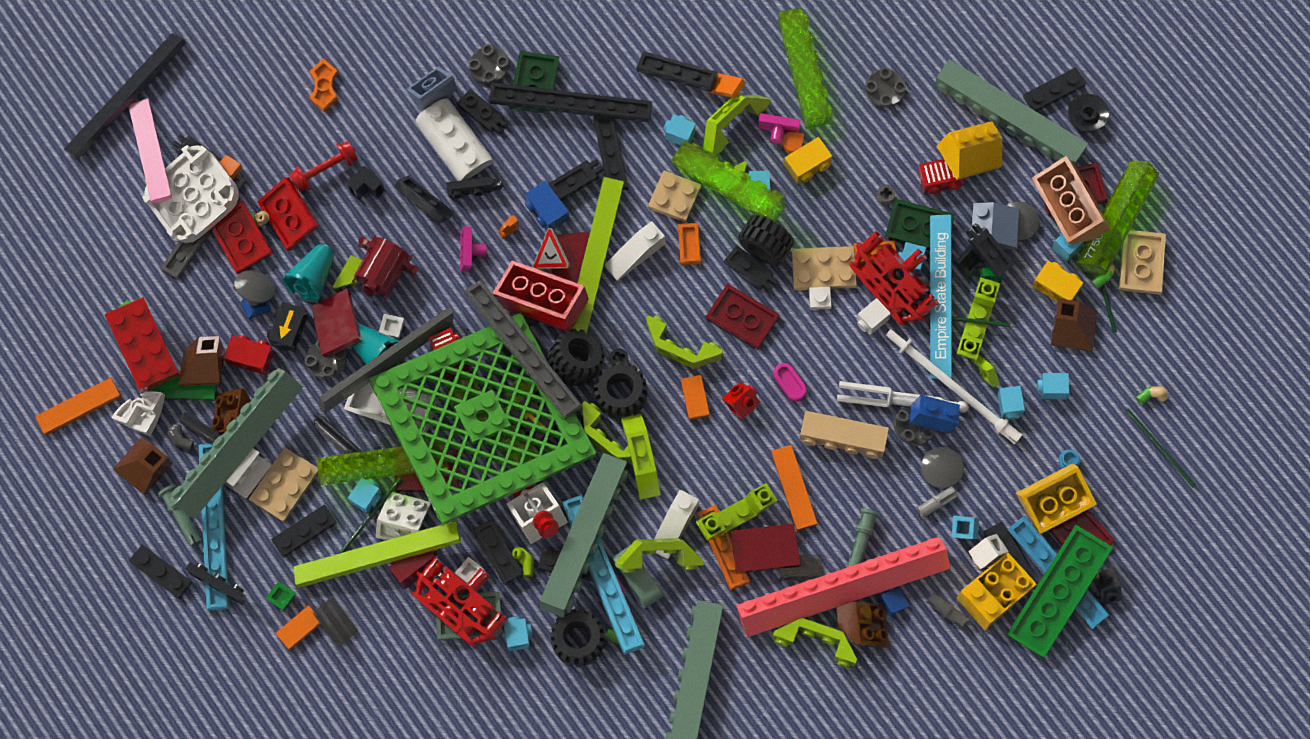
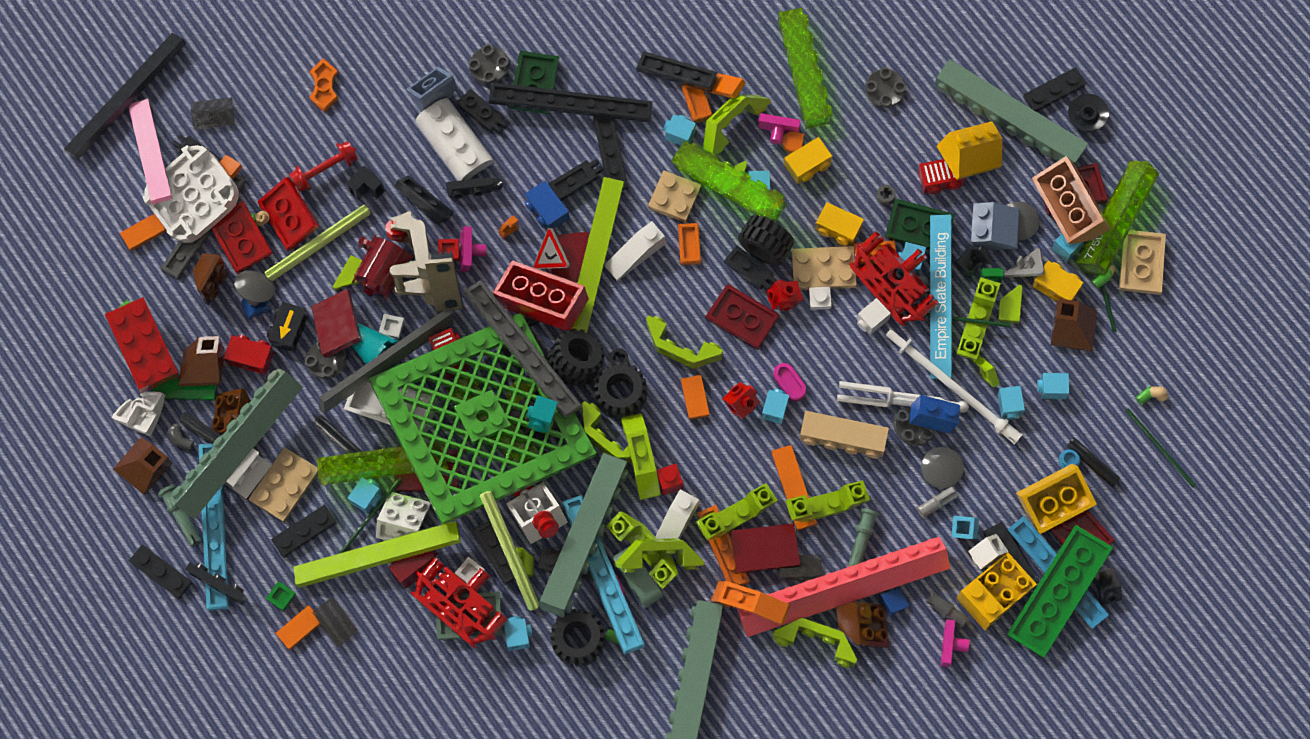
orange tile [35,377,121,436] -> none
teal cone [283,244,334,302] -> none
black hinge [966,223,1014,278] -> none
none -> orange tile [120,213,167,252]
none -> clear smoke panel [191,97,235,130]
none -> reddish brown slope [193,253,228,305]
none -> yellowish green axle [265,205,371,281]
none -> dark tan container [385,211,463,312]
none -> red plate [438,239,460,261]
none -> yellowish green axle [480,491,540,611]
none -> teal brick [526,395,558,433]
none -> lime slope [606,511,678,589]
none -> red brick [656,464,683,496]
none -> orange tile [681,85,712,123]
none -> orange slope [710,581,791,625]
none -> medium azure brick [762,389,789,424]
none -> red brick [767,280,803,311]
none -> lime slope [785,480,870,522]
none -> yellow brick [815,202,864,246]
none -> dark pink tile [941,620,969,667]
none -> lime tile [998,285,1022,324]
none -> light grey piece [1004,248,1044,278]
none -> black axle [1067,438,1120,487]

